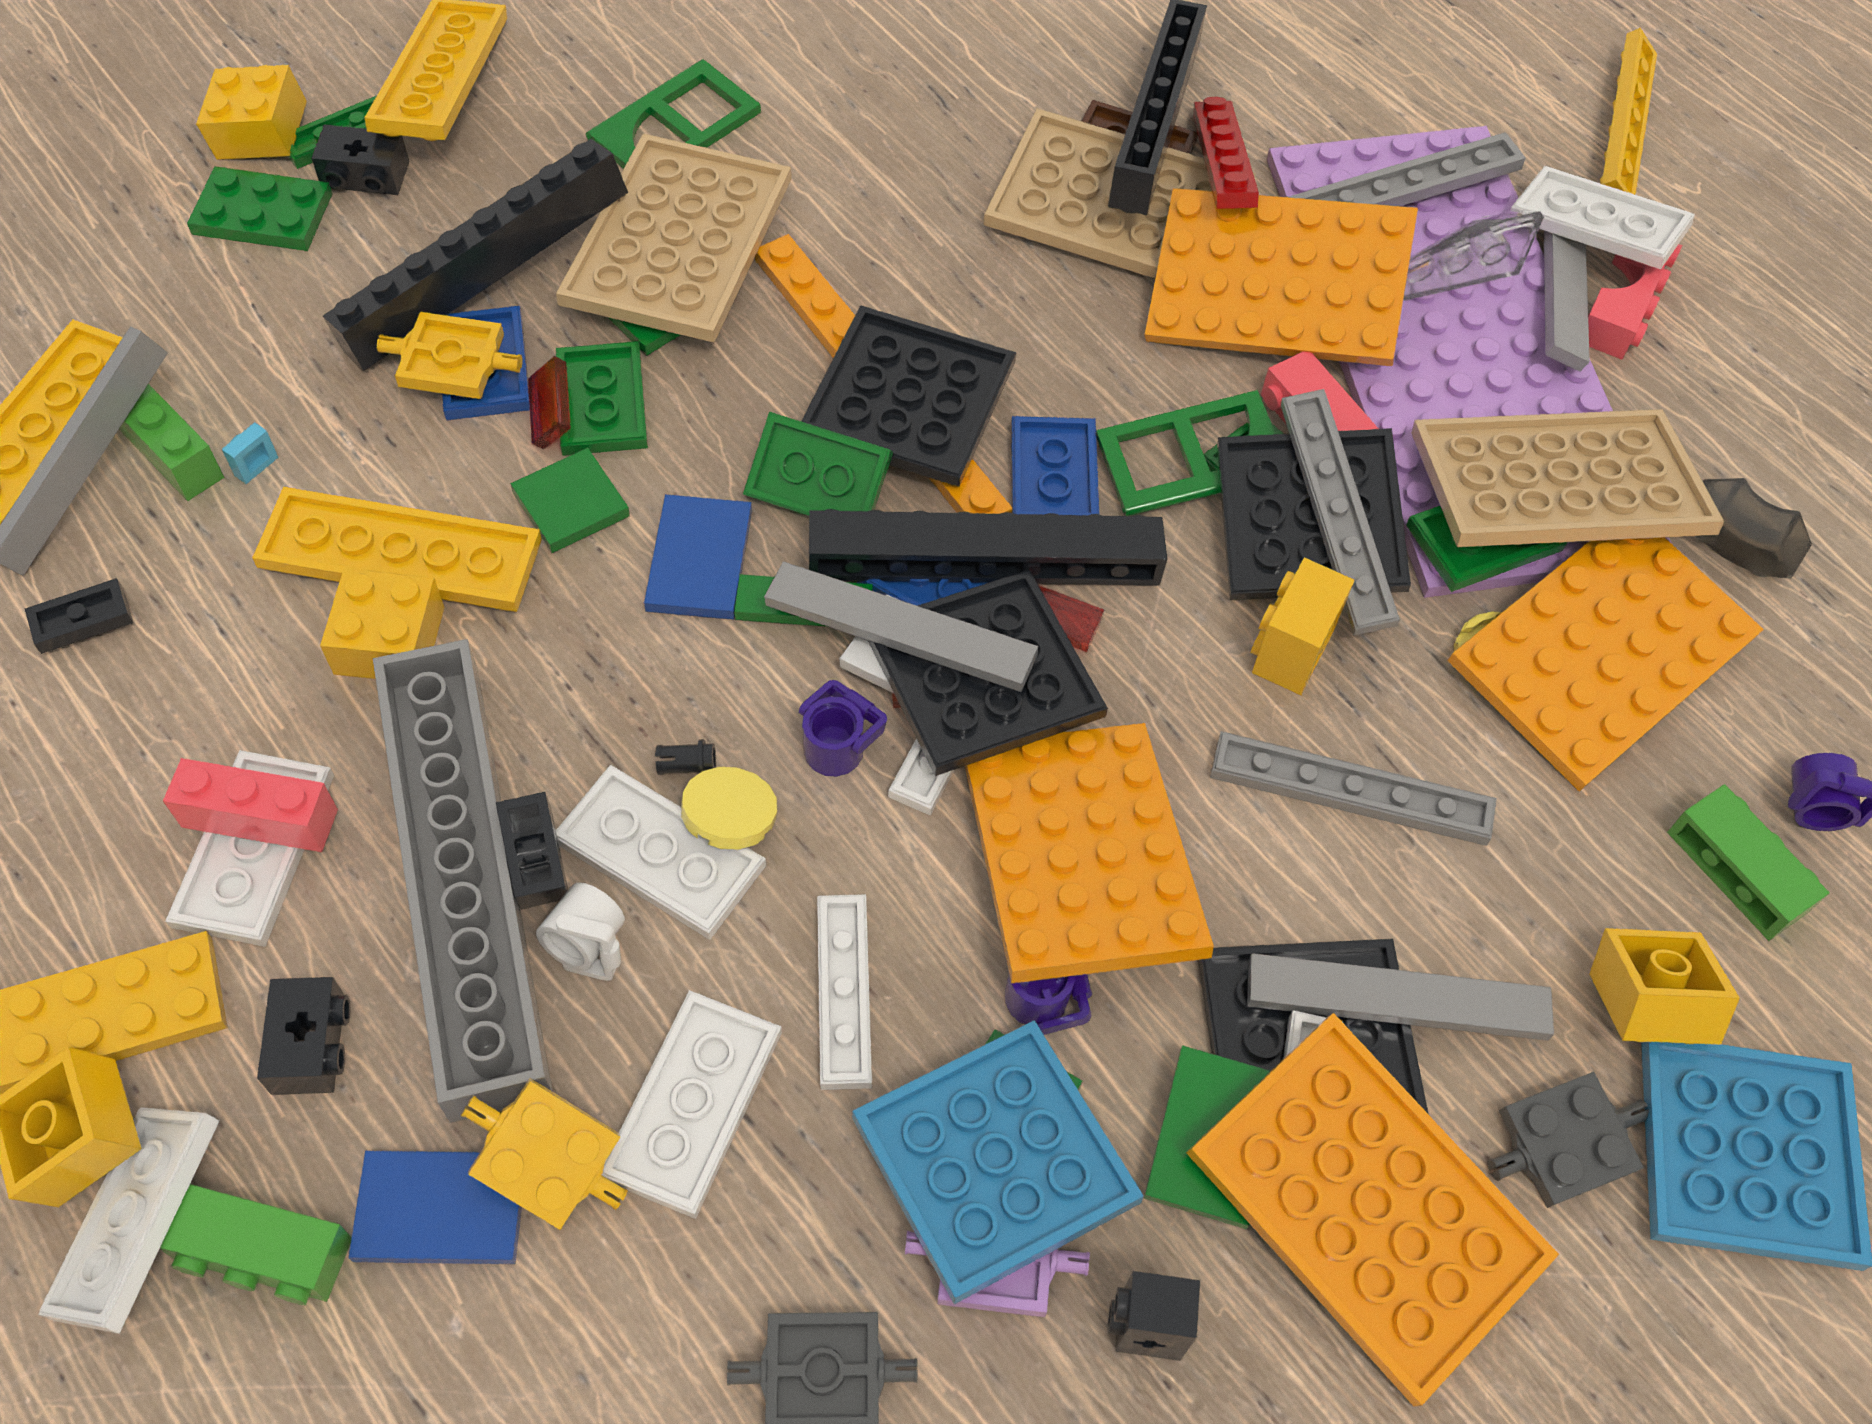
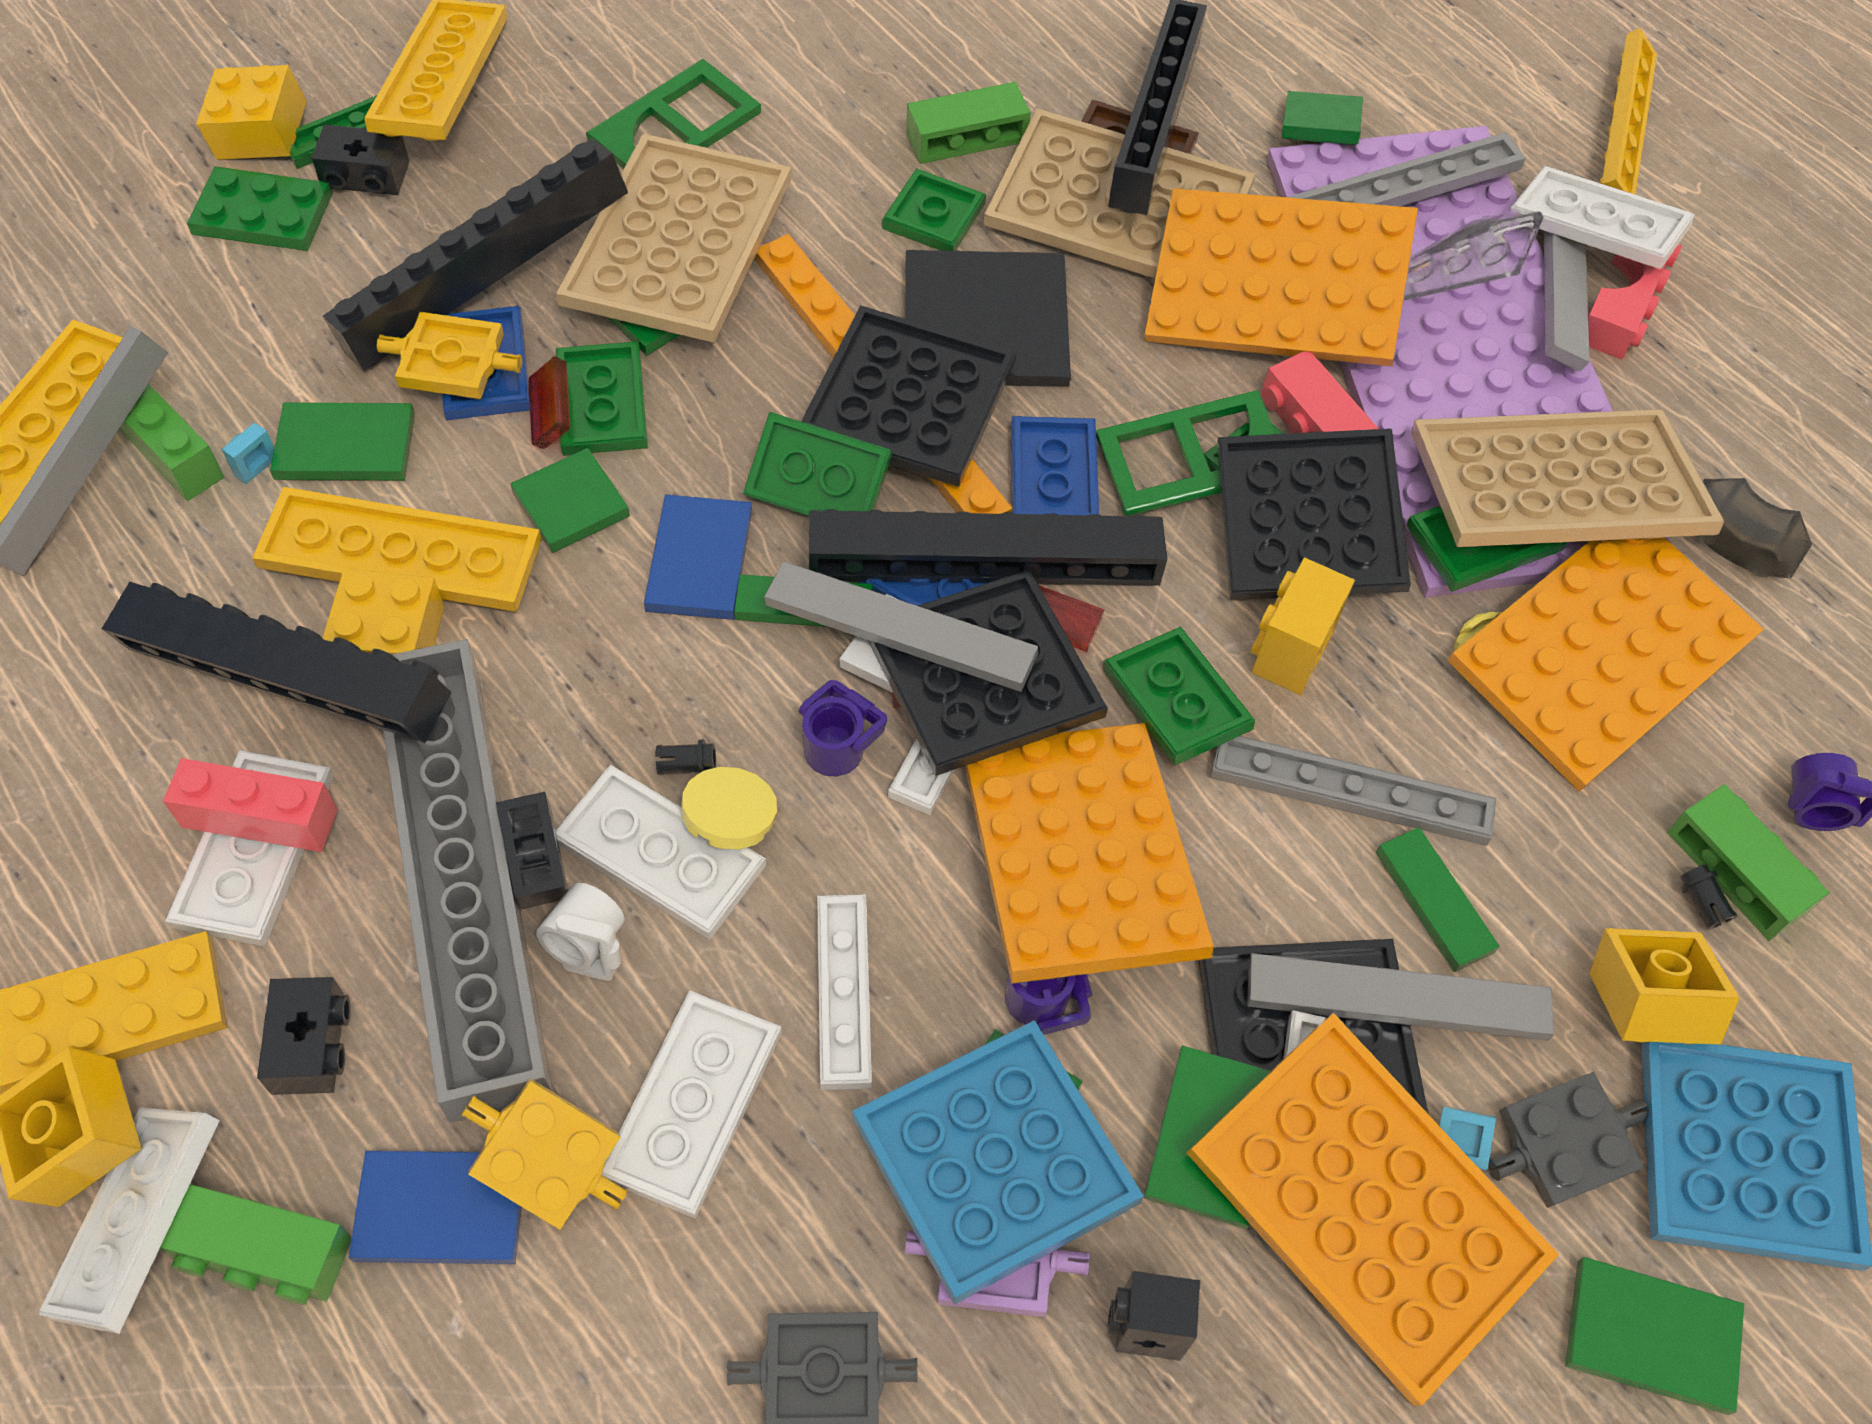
black plate [25,578,133,654] -> none
red plate [1193,97,1259,209] -> none
light grey tile [1281,389,1400,636] -> none
none -> black brick [101,581,452,743]
none -> green tile [270,402,415,481]
none -> green tile [882,168,986,251]
none -> black tile [905,250,1071,386]
none -> bright green brick [906,82,1031,164]
none -> green tile [1103,626,1255,766]
none -> green tile [1281,91,1363,145]
none -> green tile [1376,827,1500,972]
none -> medium azure plate [1439,1105,1496,1170]
none -> green tile [1565,1257,1745,1415]
none -> black pin [1680,864,1738,930]

